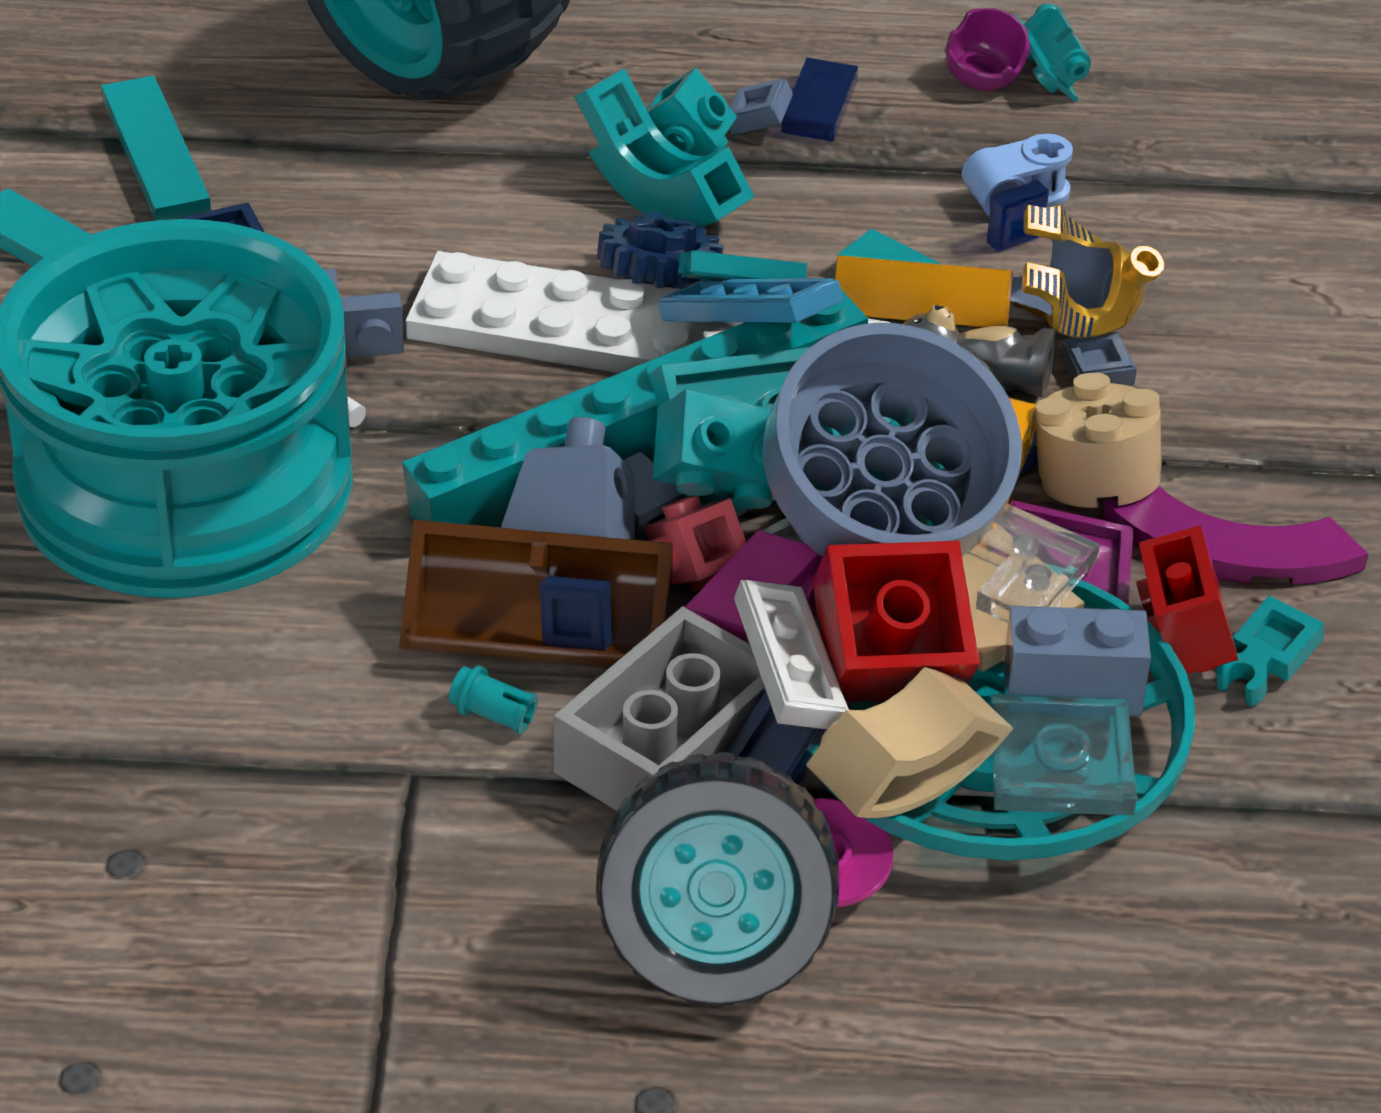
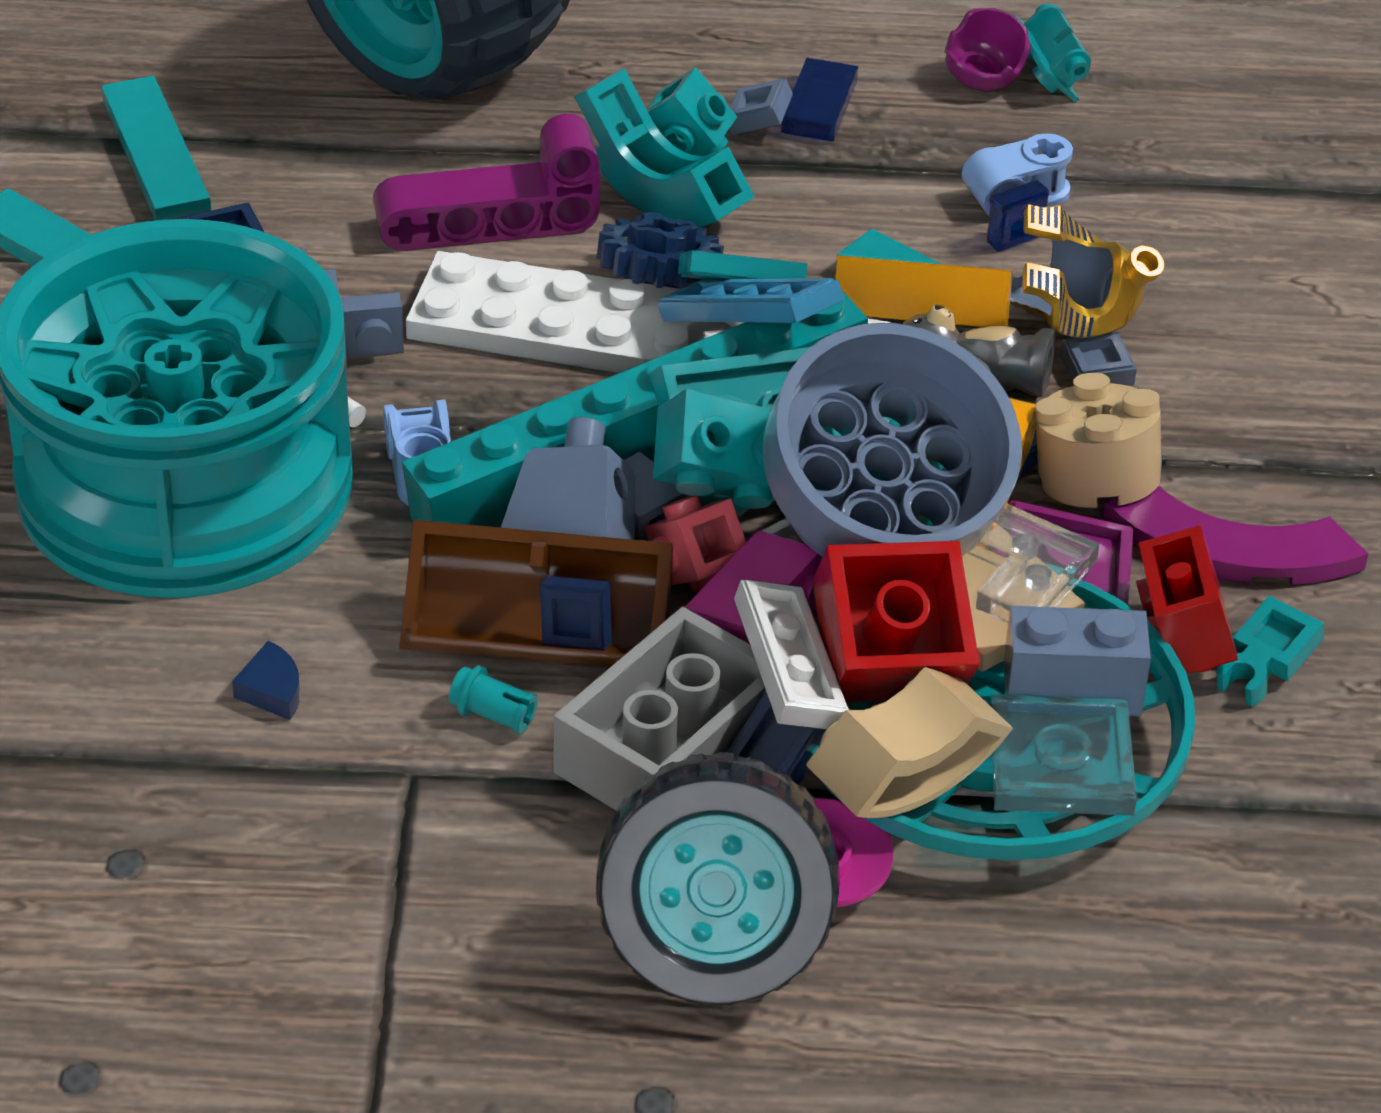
none -> dark blue tile [232,641,300,720]
none -> magenta beam [373,113,600,251]
none -> light blue piece [383,399,451,505]

